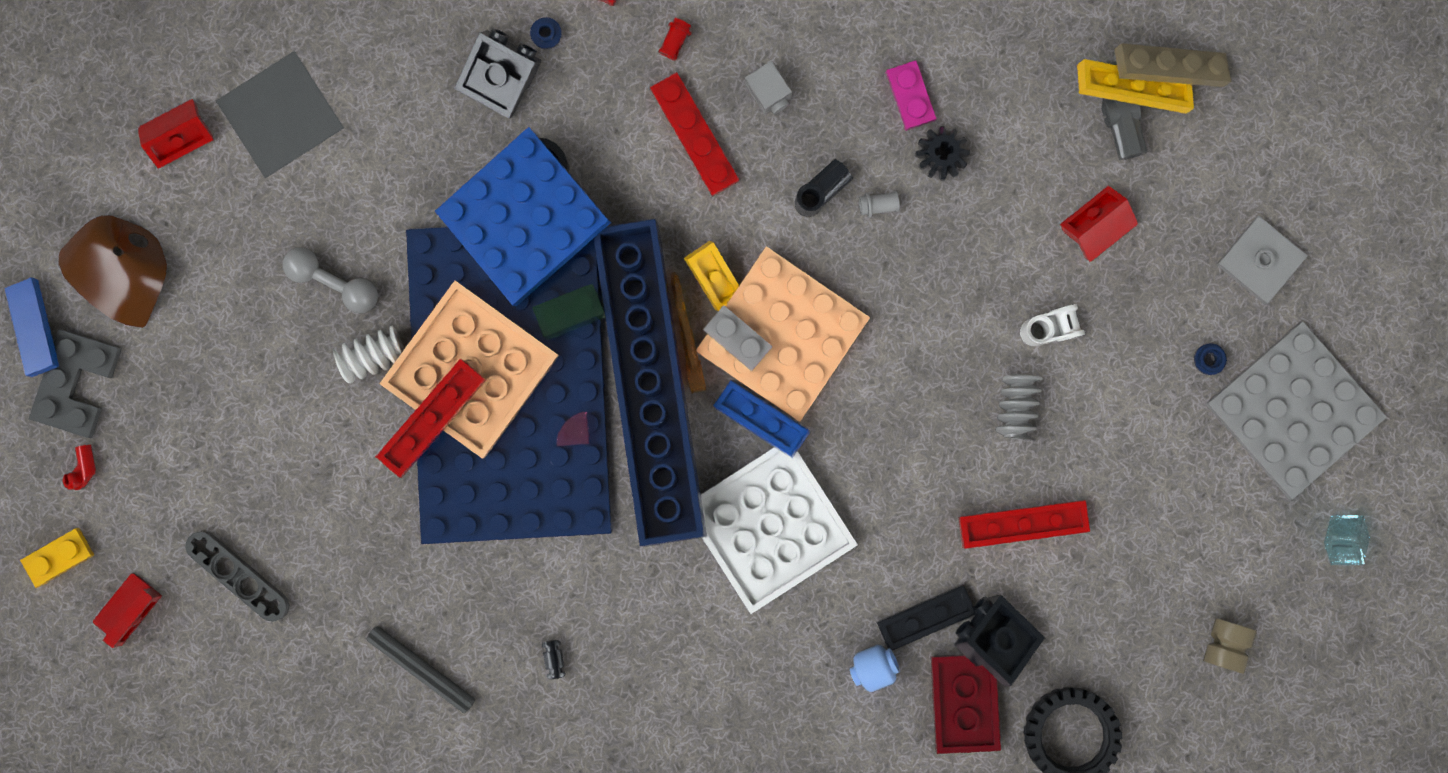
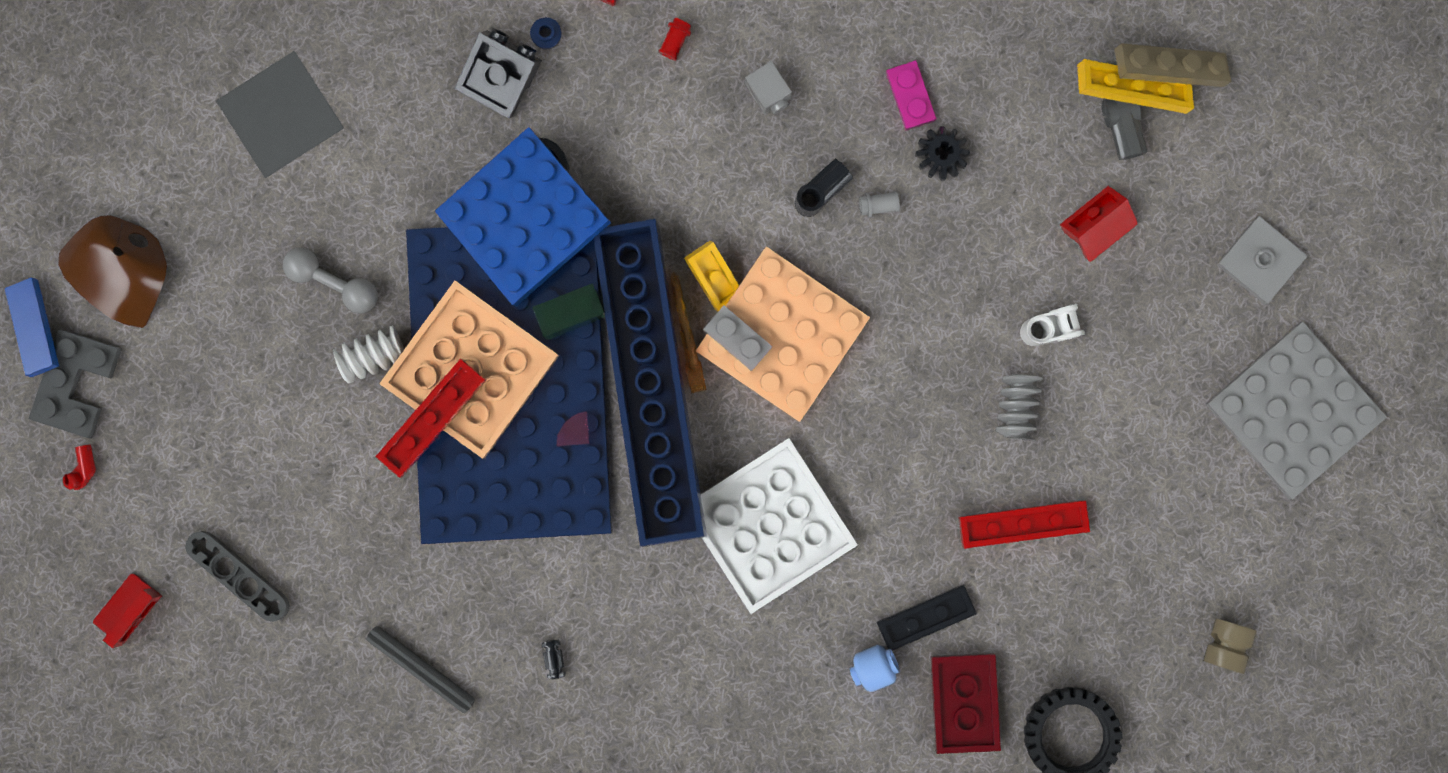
yellow plate [20,528,94,588] -> none
red panel [138,99,214,169] -> none
red plate [650,72,739,197] -> none
blue tile [713,380,810,458] -> none
black plate [954,594,1045,687] -> none
dark blue plate [1194,343,1227,375] -> none
clear light blue panel [1324,515,1370,565] -> none

